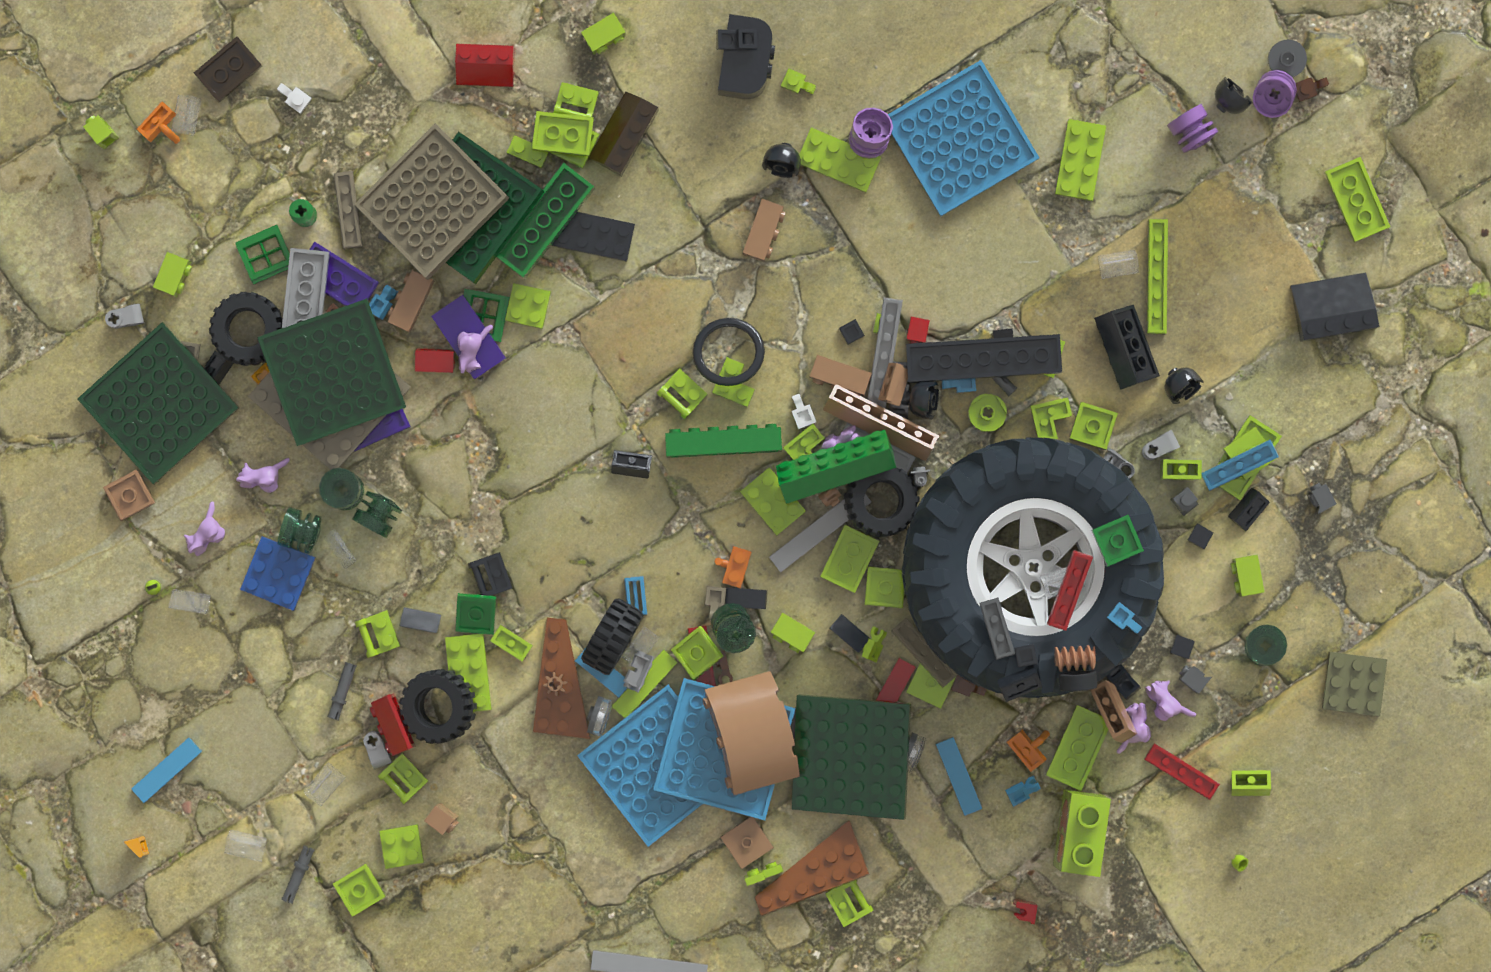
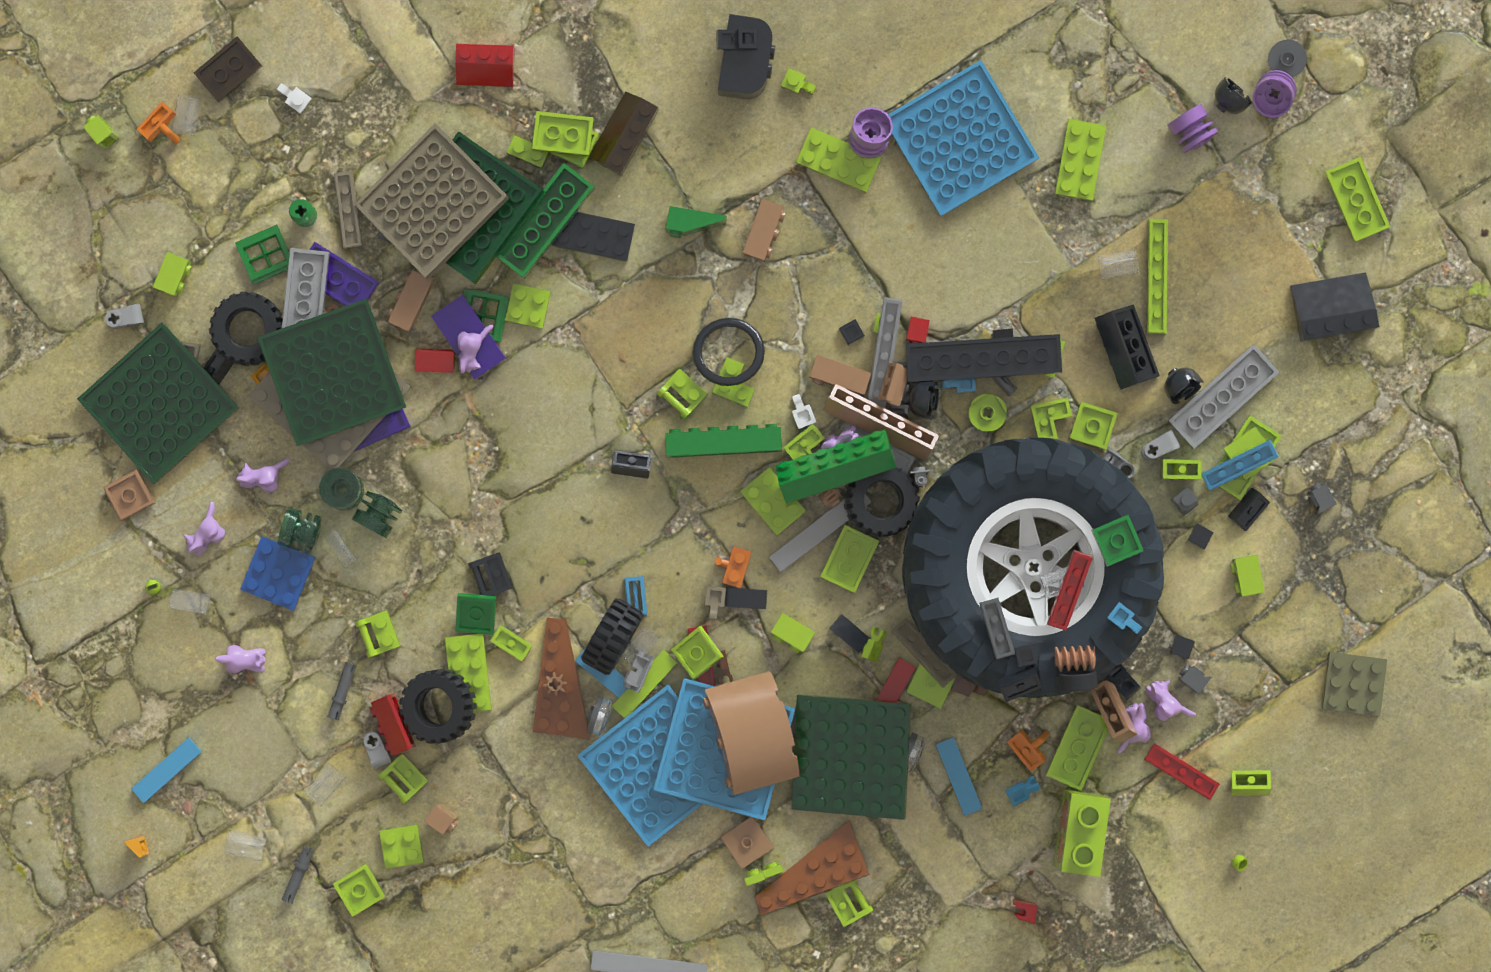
dark azure plate [369,285,398,320] -> none
slope [399,607,442,633] -> none
lime plate [553,82,599,117] -> none
lime brick [581,12,626,55] -> none
clear green wheel [711,603,756,653] -> none
black cylinder [762,143,801,178] -> none
lime plate [864,567,904,608] -> none
clear green wheel [1244,624,1287,666] -> none
reddish brown plate [1296,77,1329,102] -> none
none -> lavender animal [215,645,266,674]
none -> green slope [666,206,727,238]
none -> light grey plate [1168,344,1279,449]

